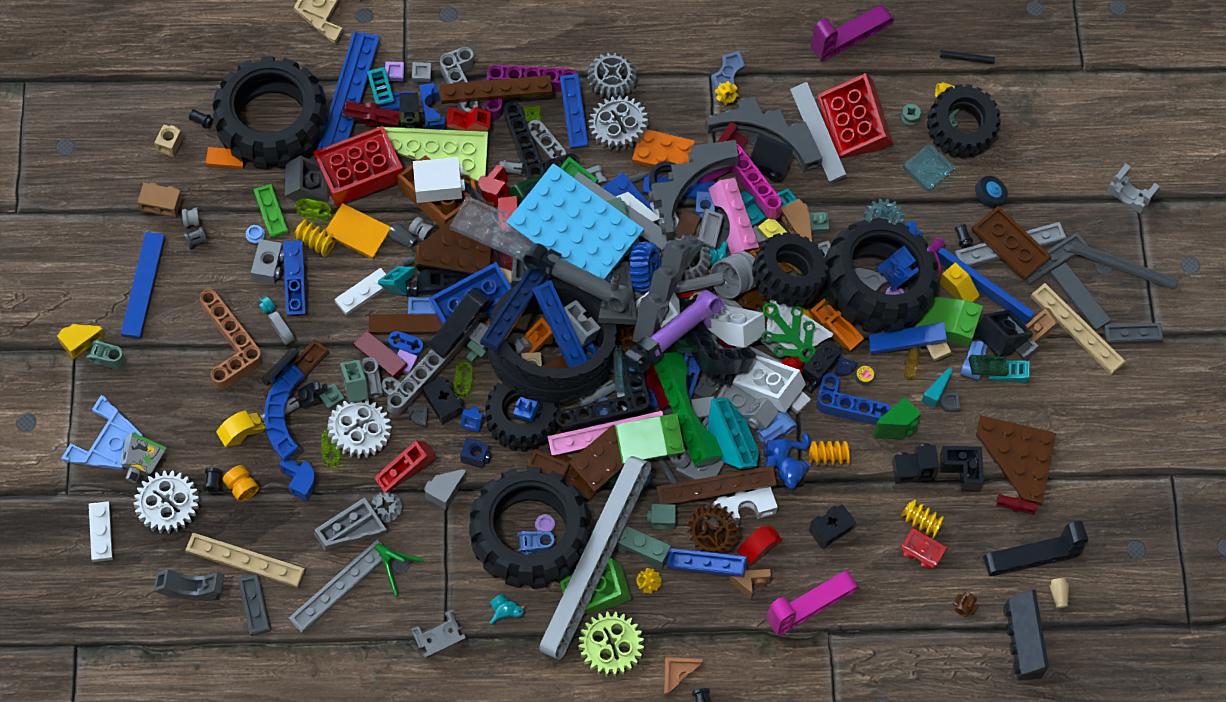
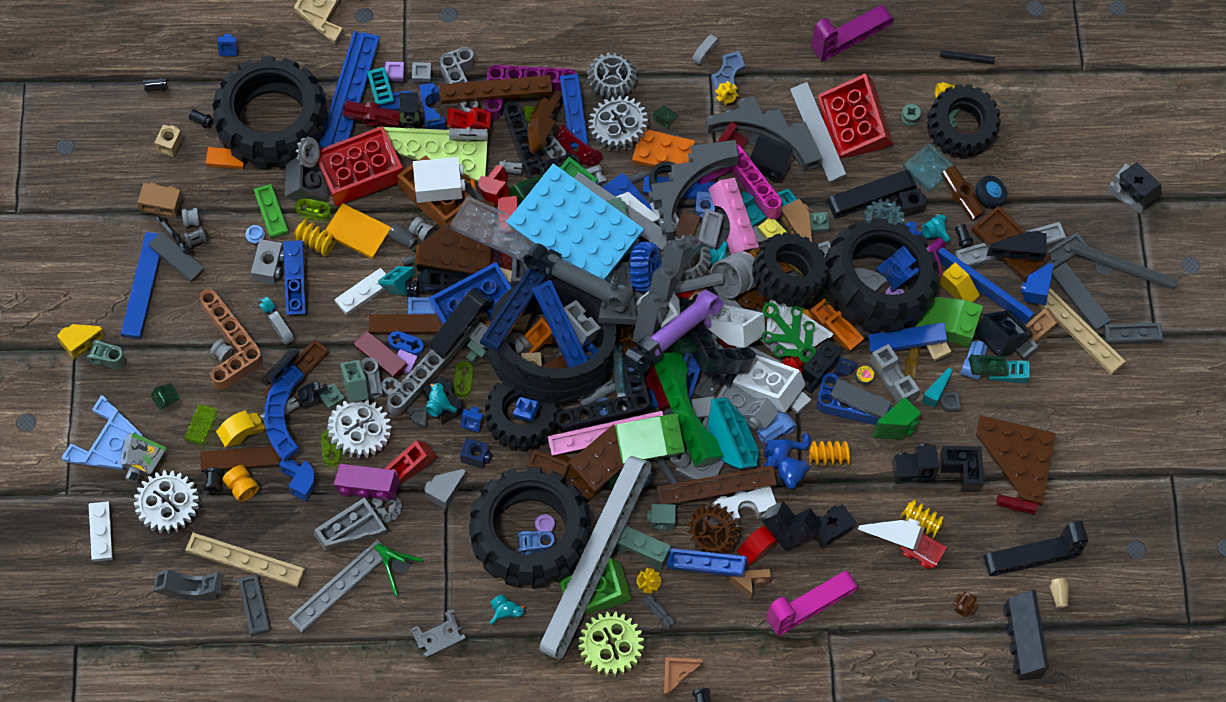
none -> black pin [143,76,167,91]
none -> dark grey tile [148,231,204,282]
none -> clear green slope [151,383,180,410]
none -> black piece [156,216,191,255]
none -> clear neon green tile [184,403,217,446]
none -> reddish brown tile [200,446,280,472]
none -> light grey wheel [210,339,234,363]
none -> blue tile [217,34,238,56]
none -> light grey gear [296,137,320,167]
none -> magenta brick [334,464,400,501]
none -> teal animal [425,383,457,417]
none -> light grey pin [449,127,487,142]
none -> reddish brown slope [528,90,562,154]
none -> dark red piece [556,124,602,166]
none -> dark grey axle [643,594,675,629]
none -> clear green slope [653,105,678,129]
none -> light grey beam [692,34,719,65]
none -> black brick [762,501,822,550]
none -> black beam [827,170,917,219]
none -> dark grey tile [830,379,891,419]
none -> white slope [858,518,925,550]
none -> light grey arch [870,344,920,403]
none -> black brick [897,188,927,217]
none -> teal animal [922,214,950,242]
none -> reddish brown piece [941,165,985,220]
none -> black slope [986,231,1047,262]
none -> blue slope [1021,263,1054,305]
none -> black brick [1119,162,1162,207]

